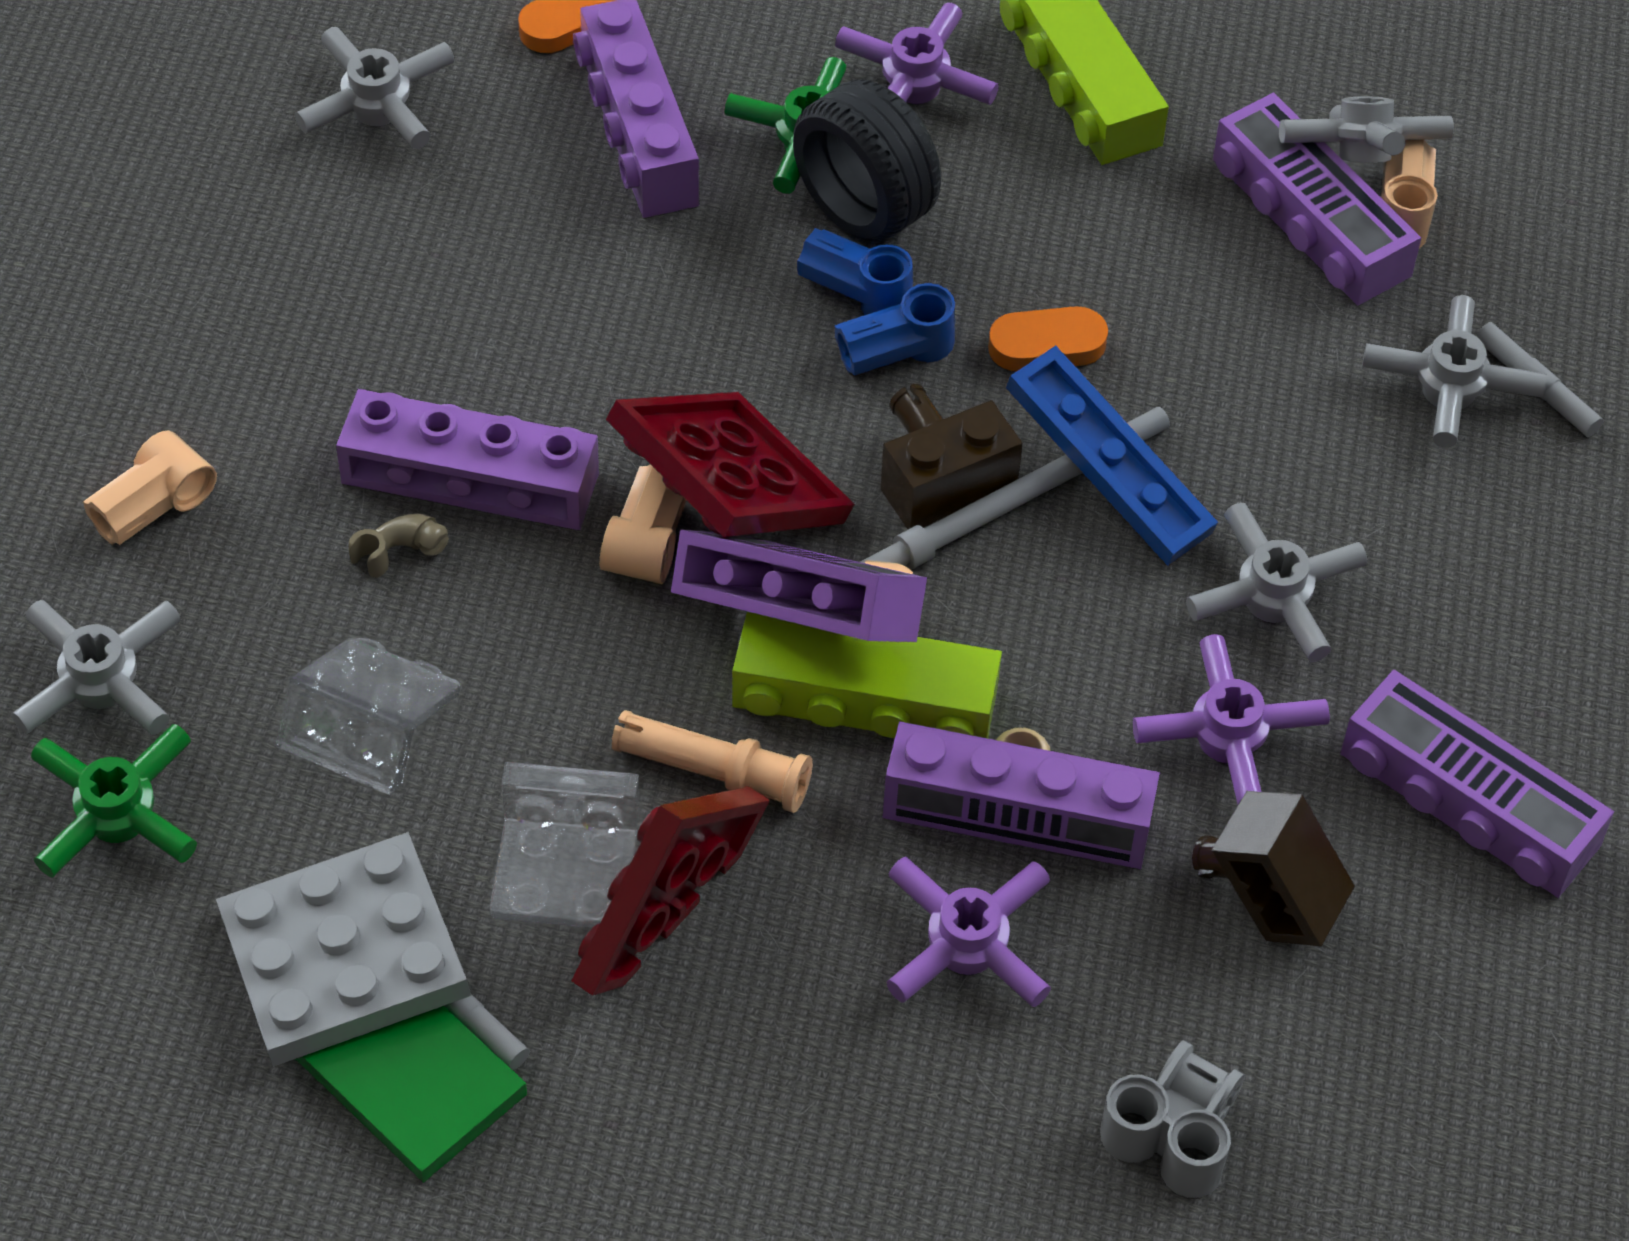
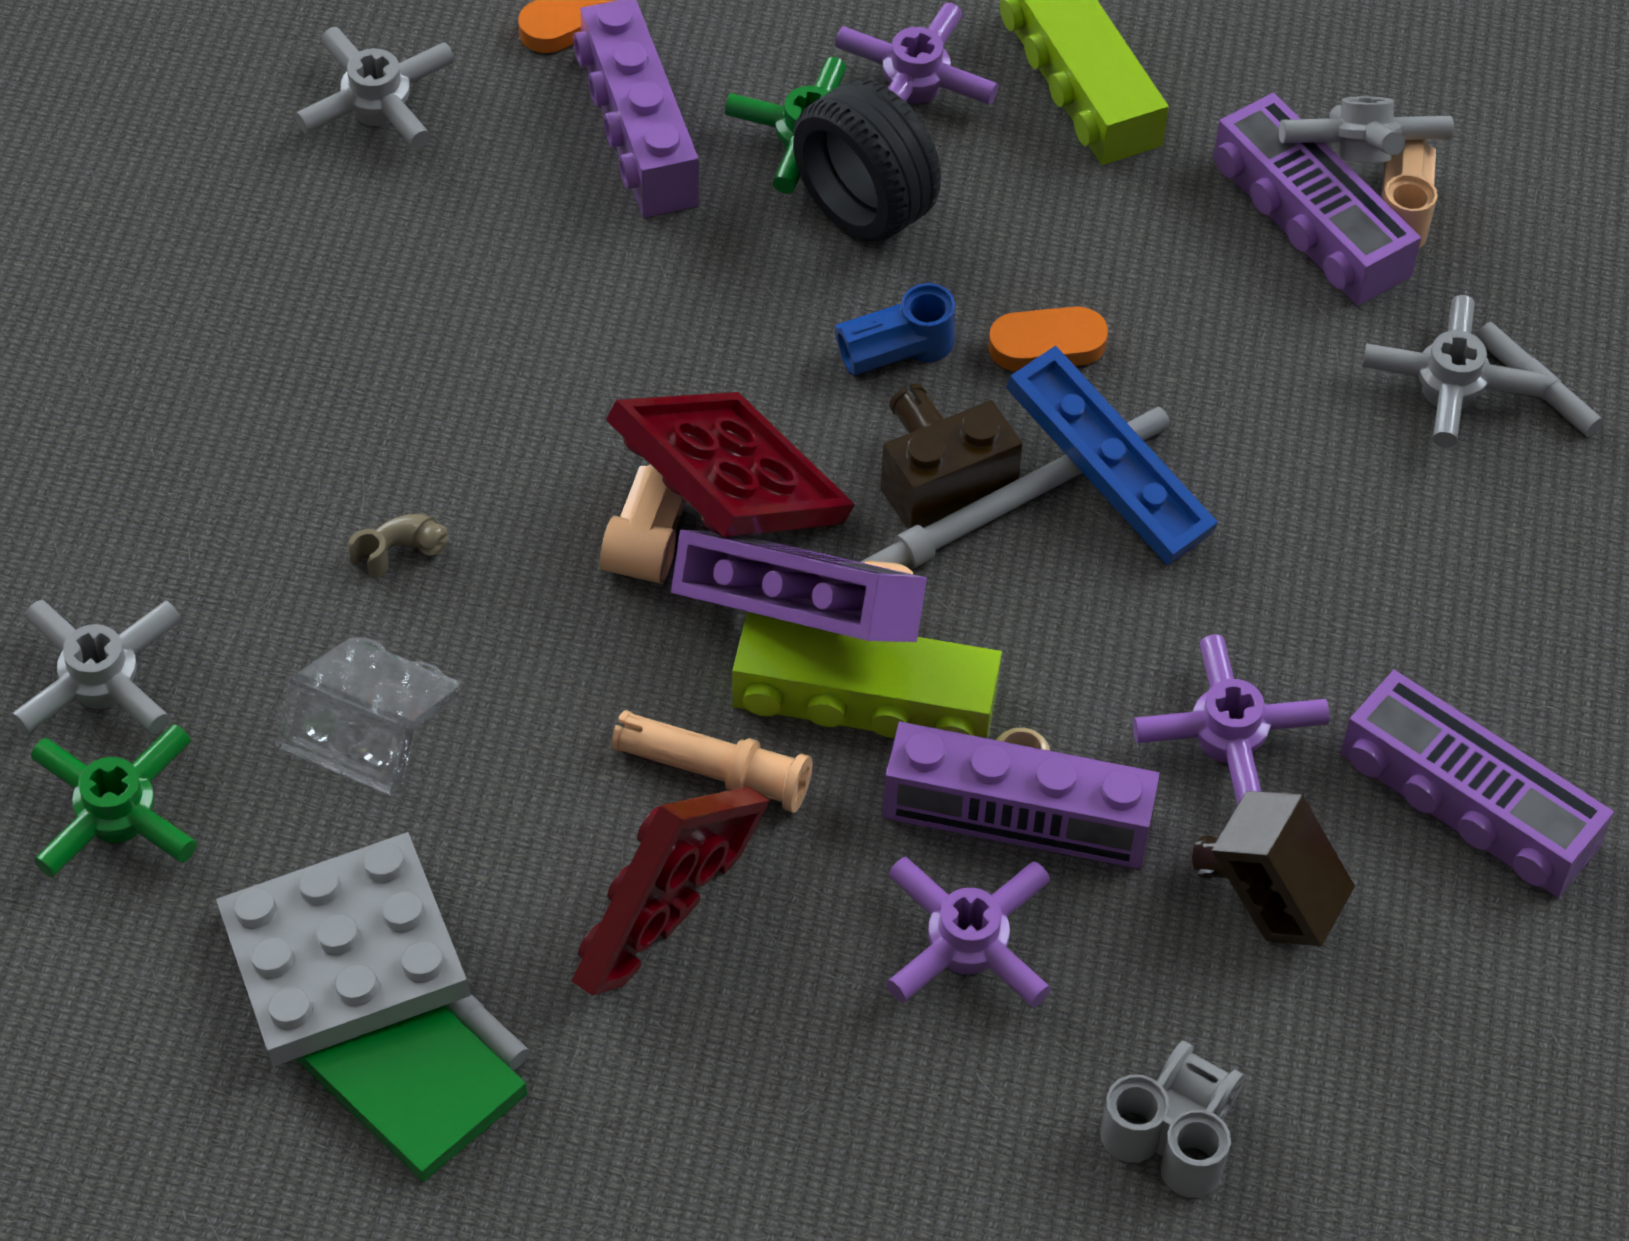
light nougat piece [83,430,217,545] -> none
medium lavender brick [336,389,599,530] -> none
clear bracket [490,762,640,928] -> none
blue piece [797,228,913,315] -> none
light grey bar [1186,502,1367,662] -> none

